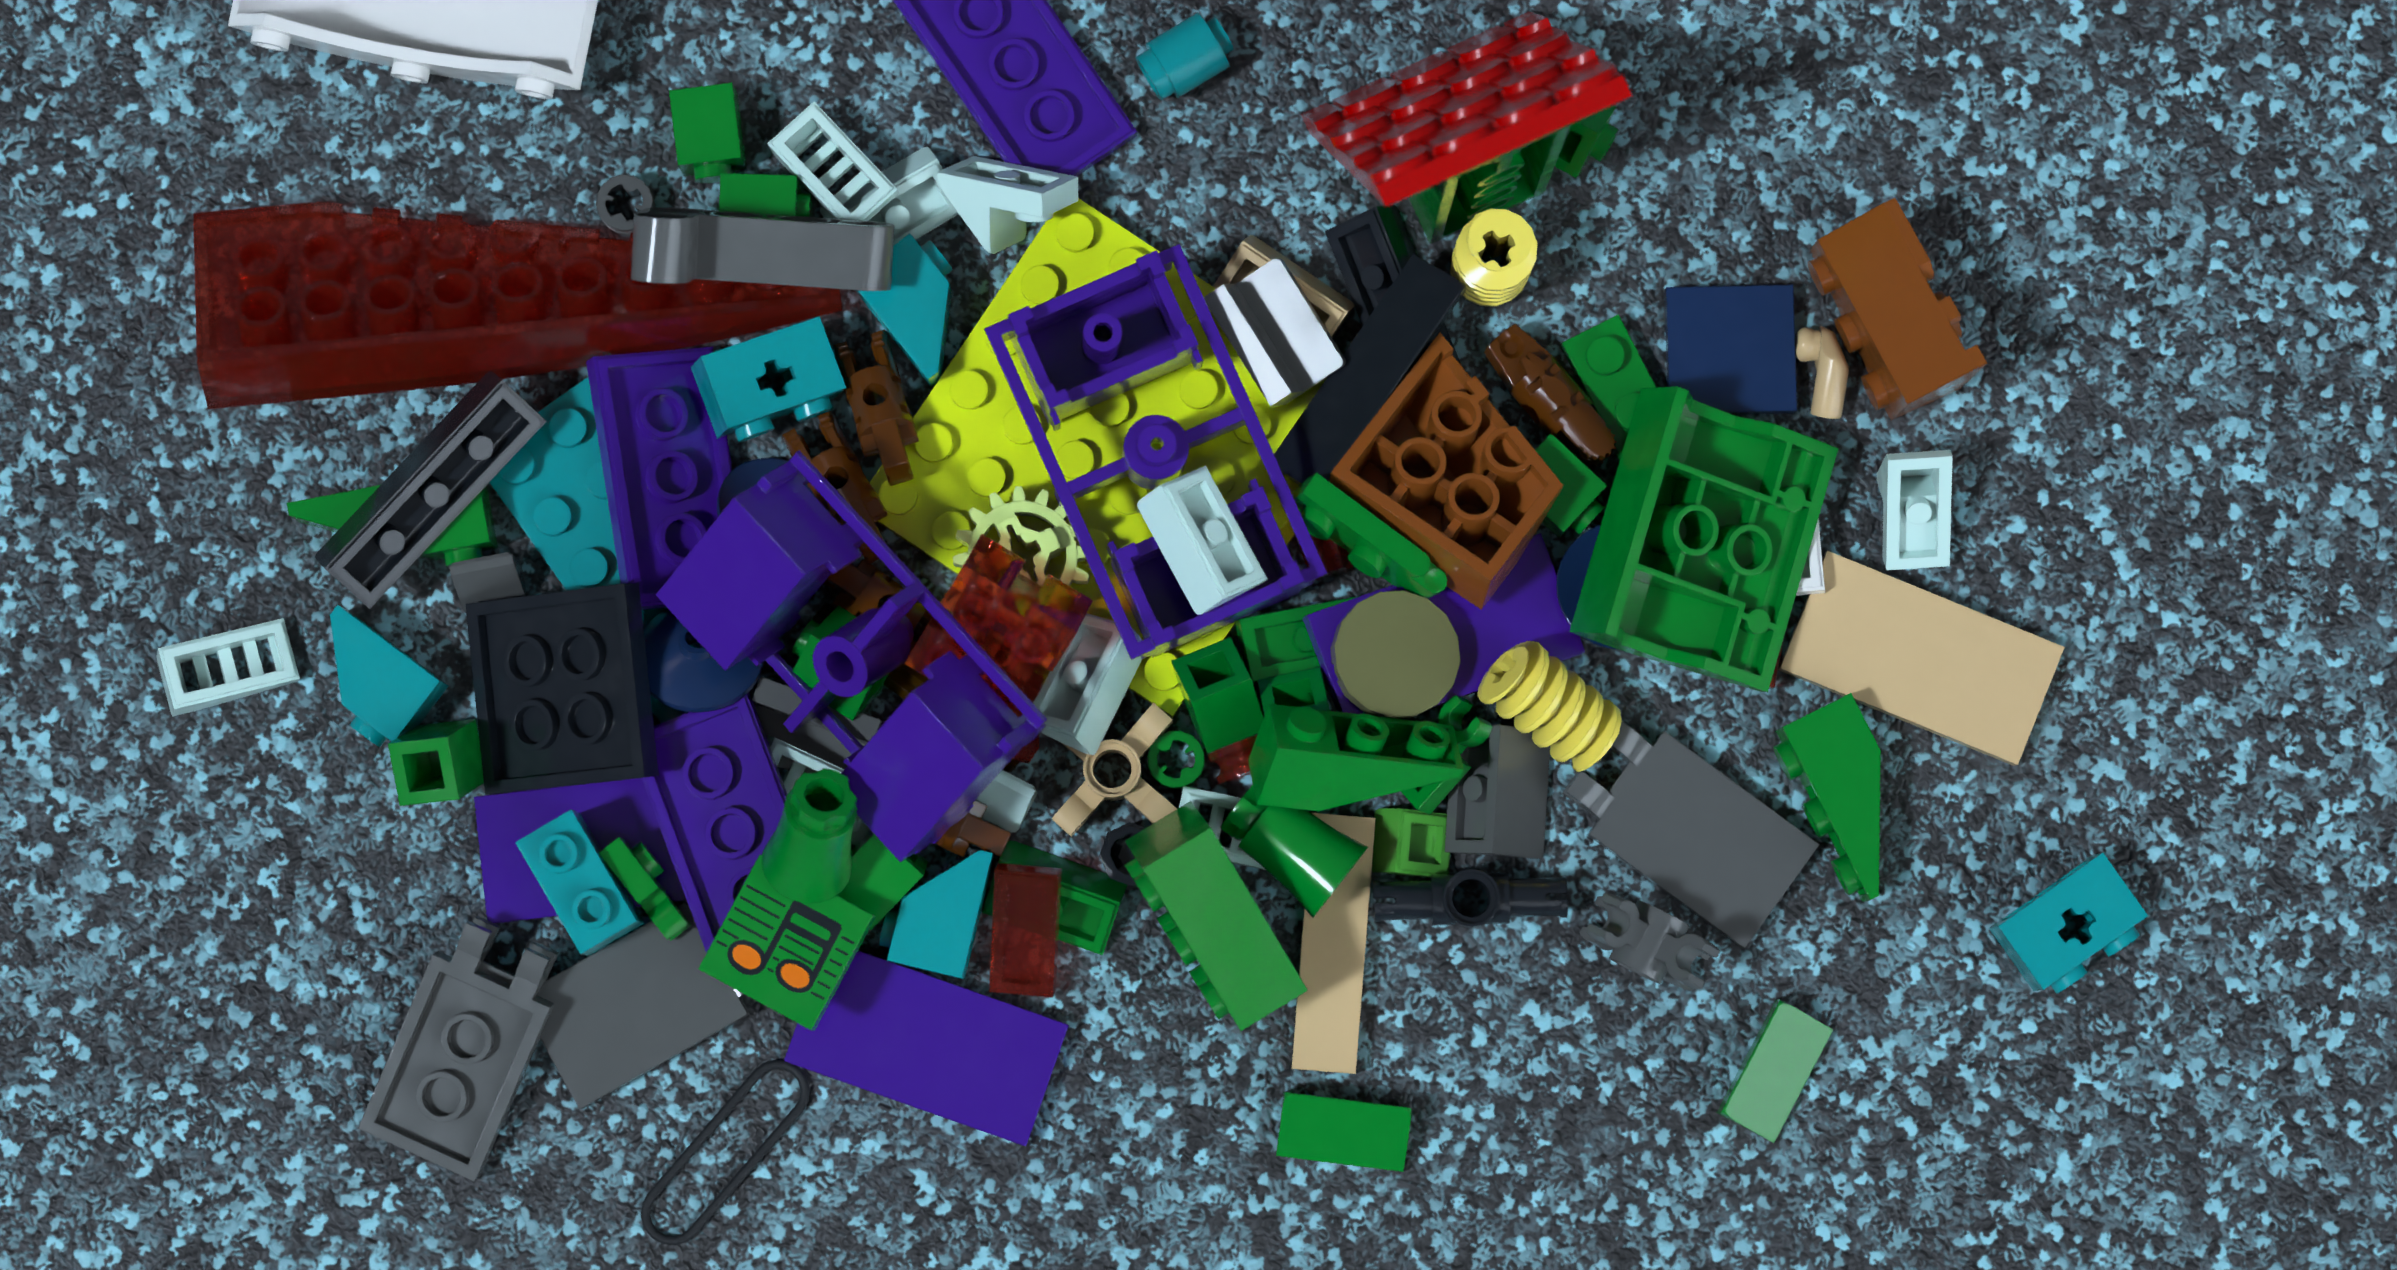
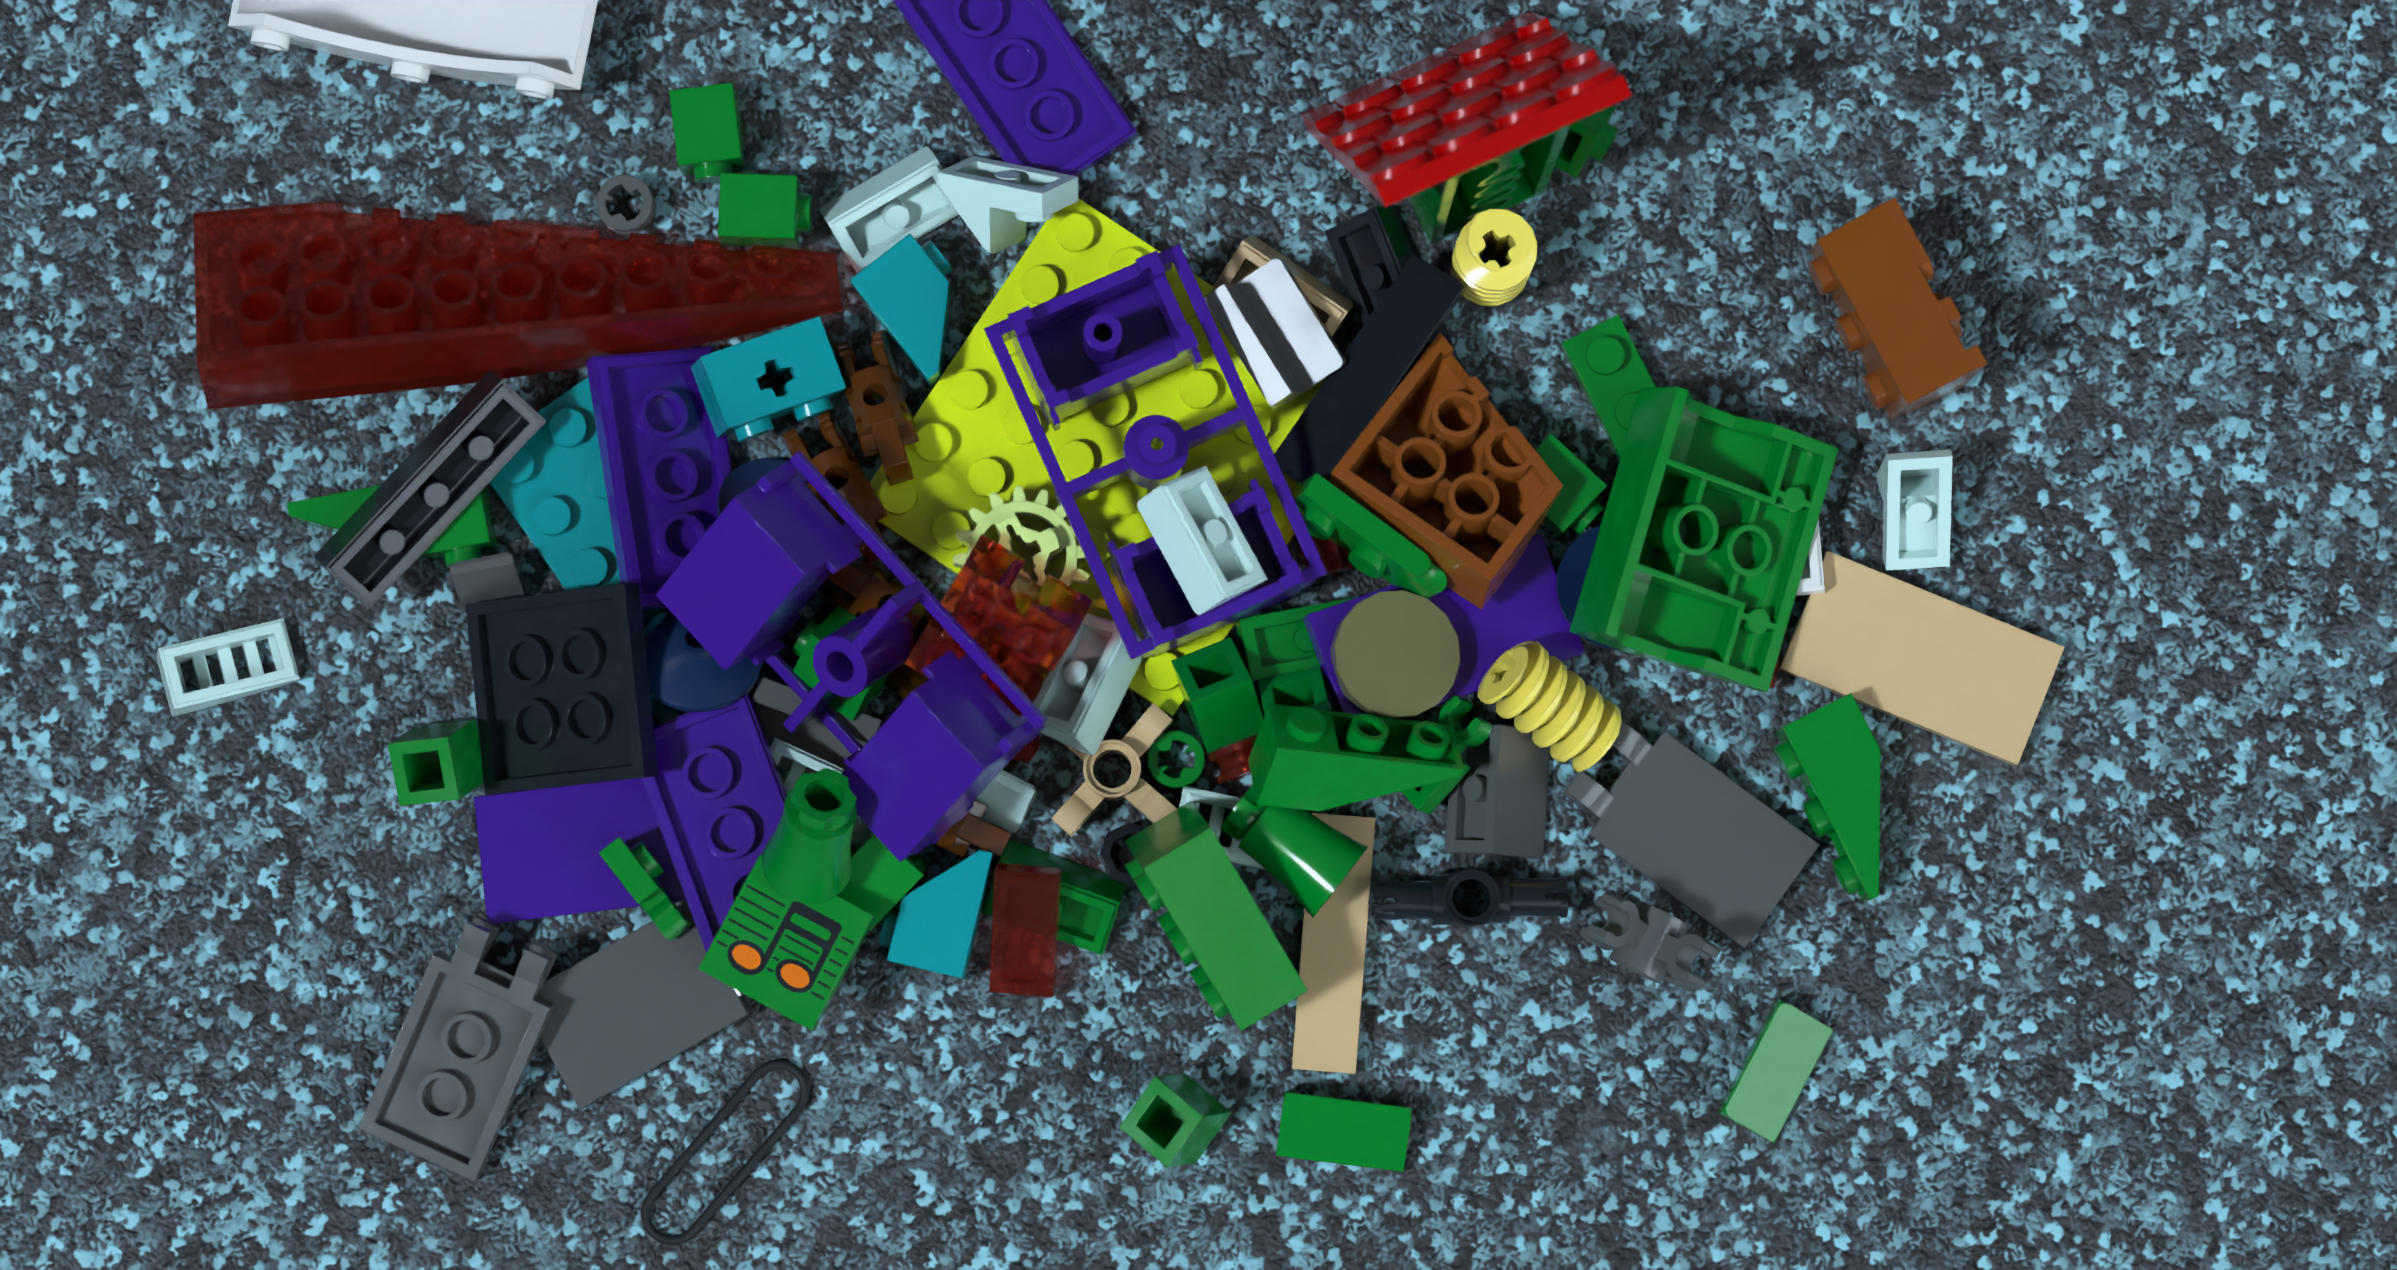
teal slope [330,605,449,747] -> none
teal brick [515,809,645,956] -> none
dark grey beam [631,207,894,291] -> none
light aqua slope [767,102,899,221] -> none
dark purple tile [784,951,1069,1147] -> none
teal brick [1135,13,1234,101] -> none
bright green slope [1372,808,1450,877] -> none
reddish brown hinge [1484,324,1617,469] -> none
dark blue tile [1664,285,1797,415] -> none
tan arm [1795,326,1849,419] -> none
teal brick [1989,852,2148,994] -> none
none -> green brick [1119,1073,1232,1168]

